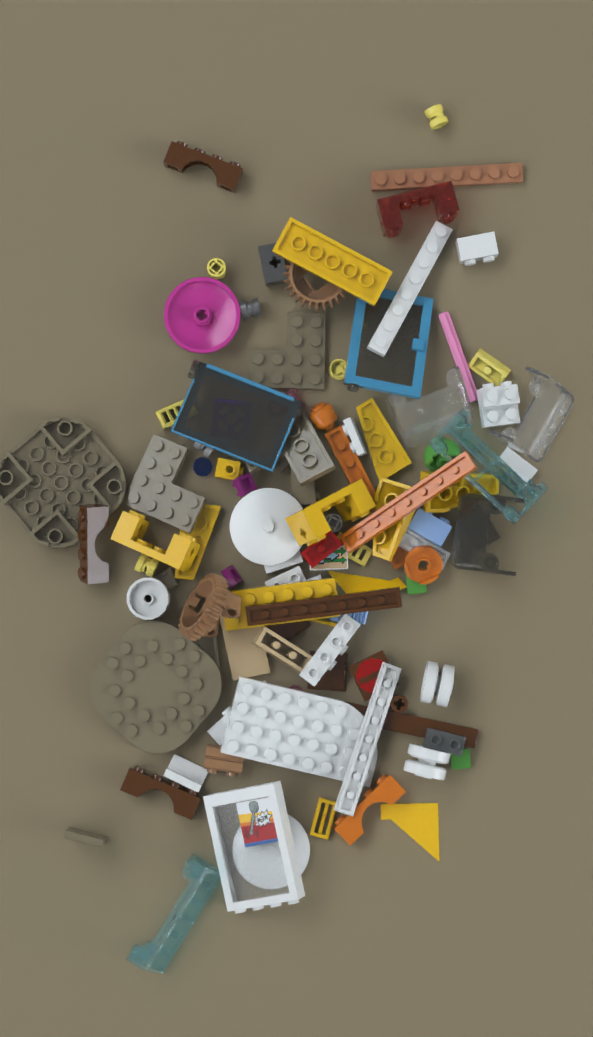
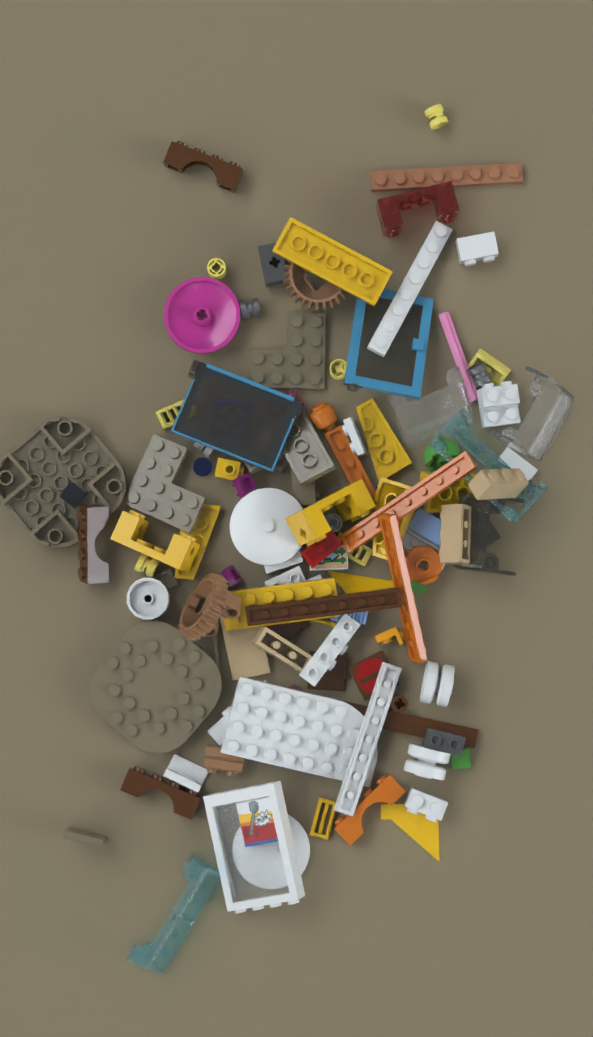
none -> black tile [59,481,87,508]
none -> light orange bracket [374,627,405,646]
none -> orange plate [378,513,427,663]
none -> white brick [404,787,448,822]
none -> tan brick [439,504,472,565]
none -> flat silver wheel [467,361,492,387]
none -> tan brick [467,468,529,500]

